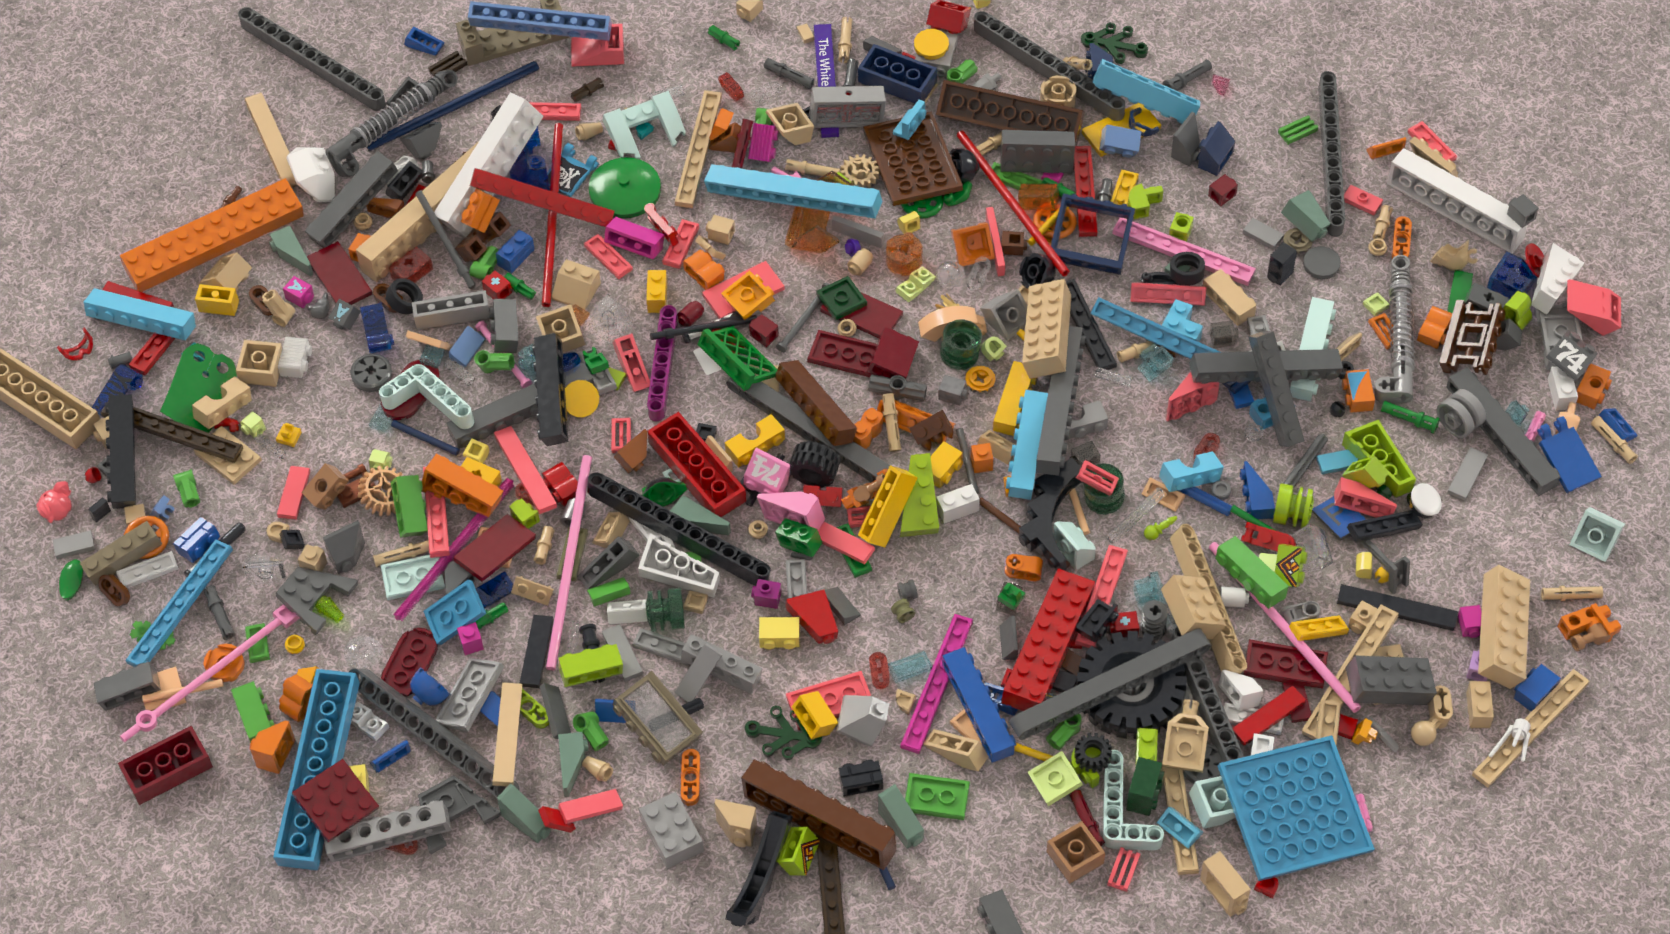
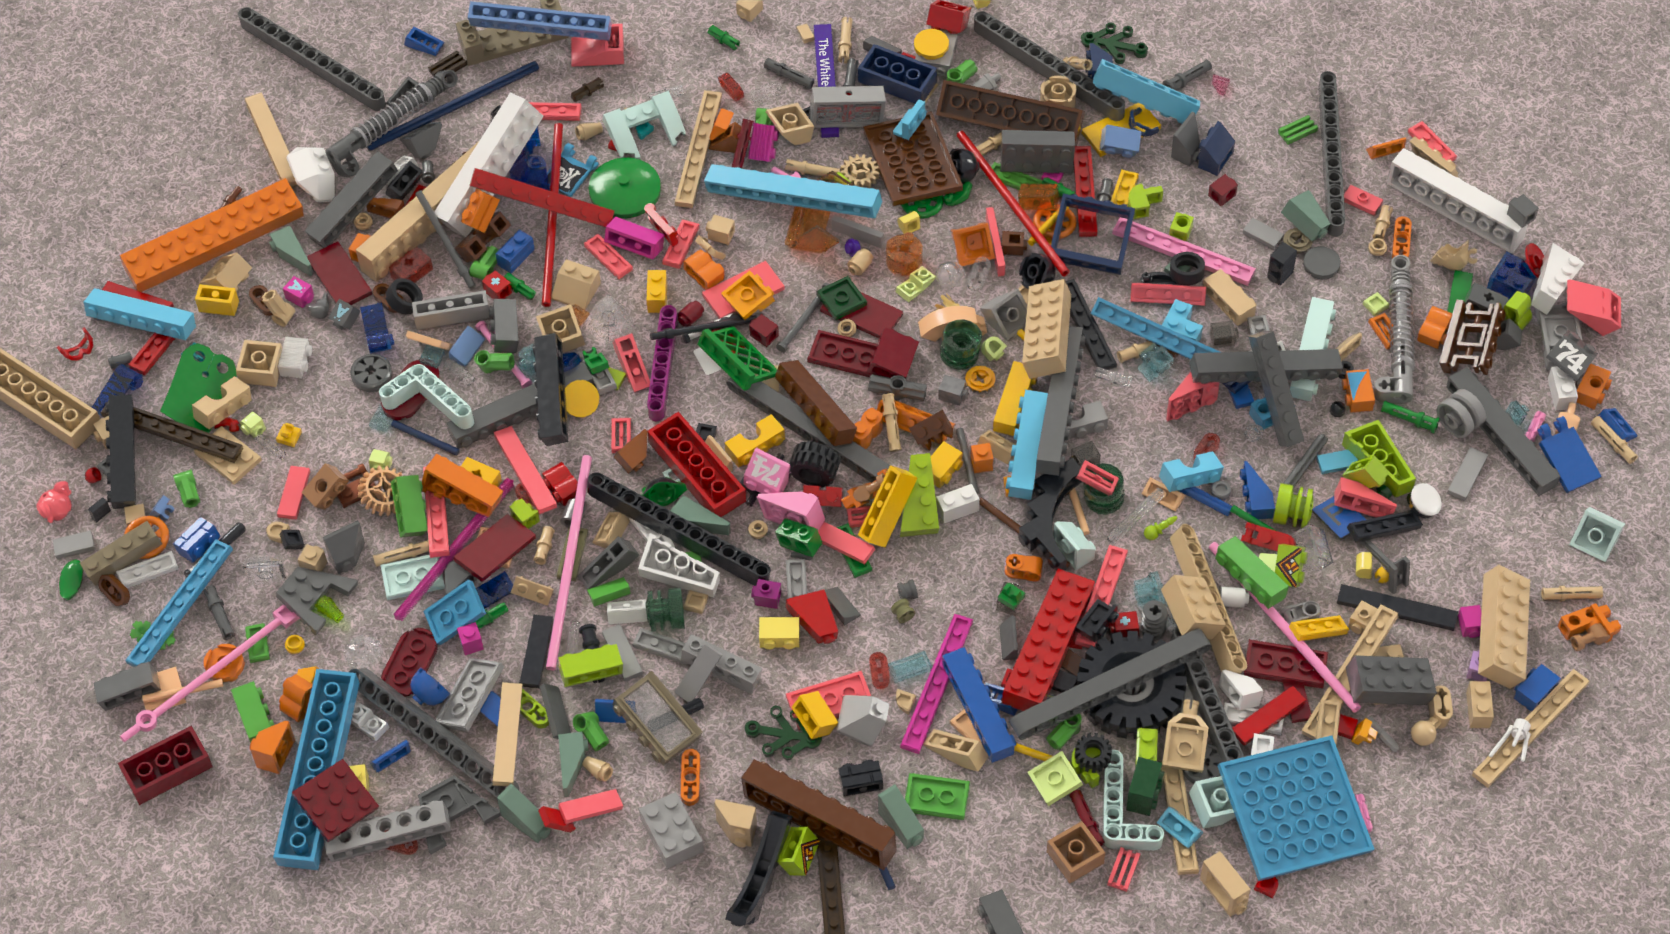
light yellow brick [463,438,489,463] -> none

